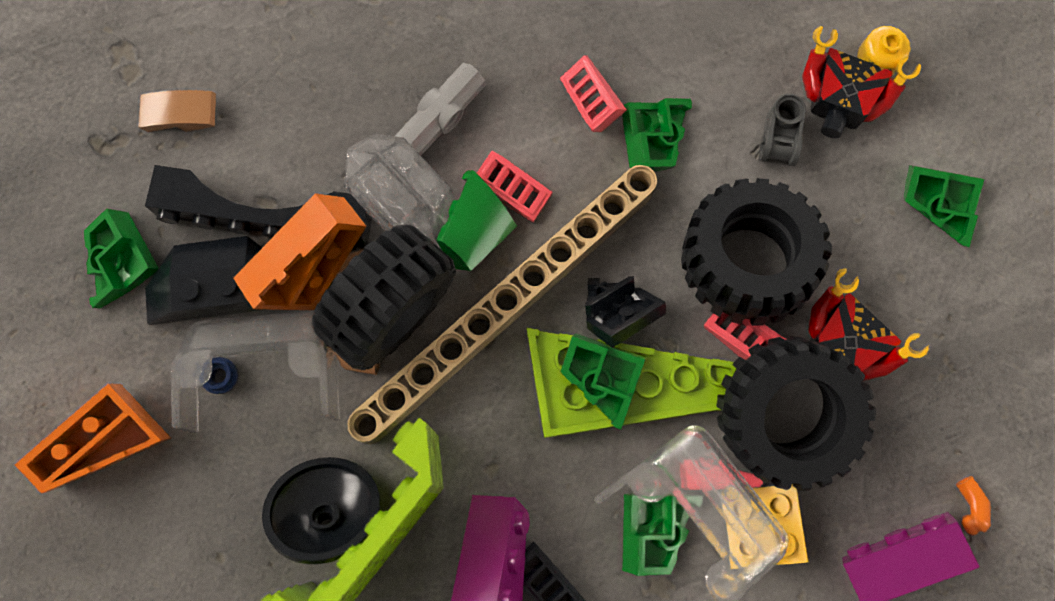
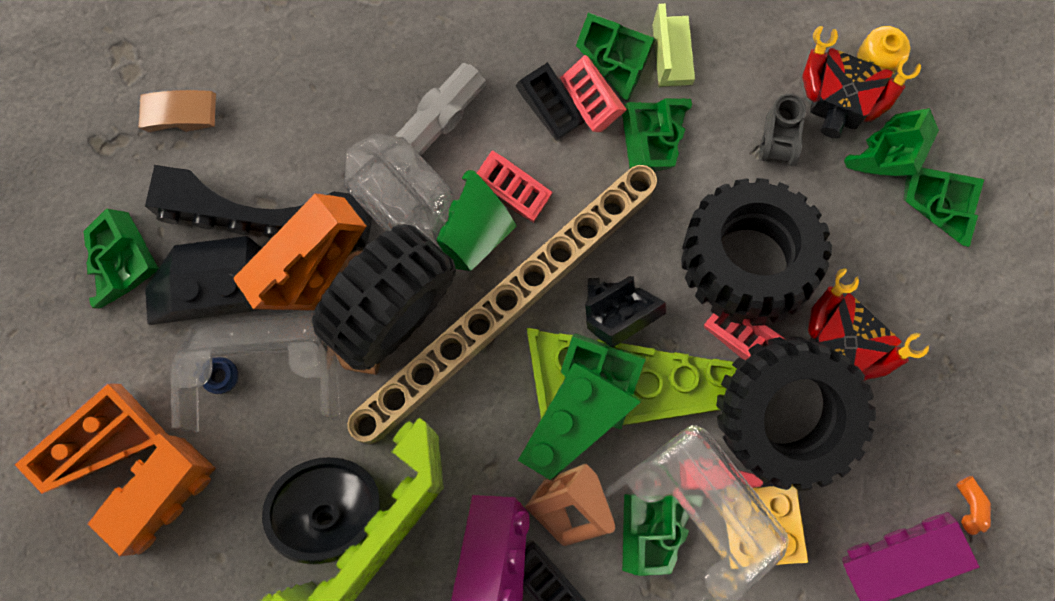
none -> orange wedge [88,433,216,556]
none -> black slope [515,62,585,141]
none -> green wing [517,361,642,480]
none -> nougat tile [525,464,615,546]
none -> green slope [576,12,656,101]
none -> yellowish green panel [653,4,695,87]
none -> green slope [844,108,939,176]

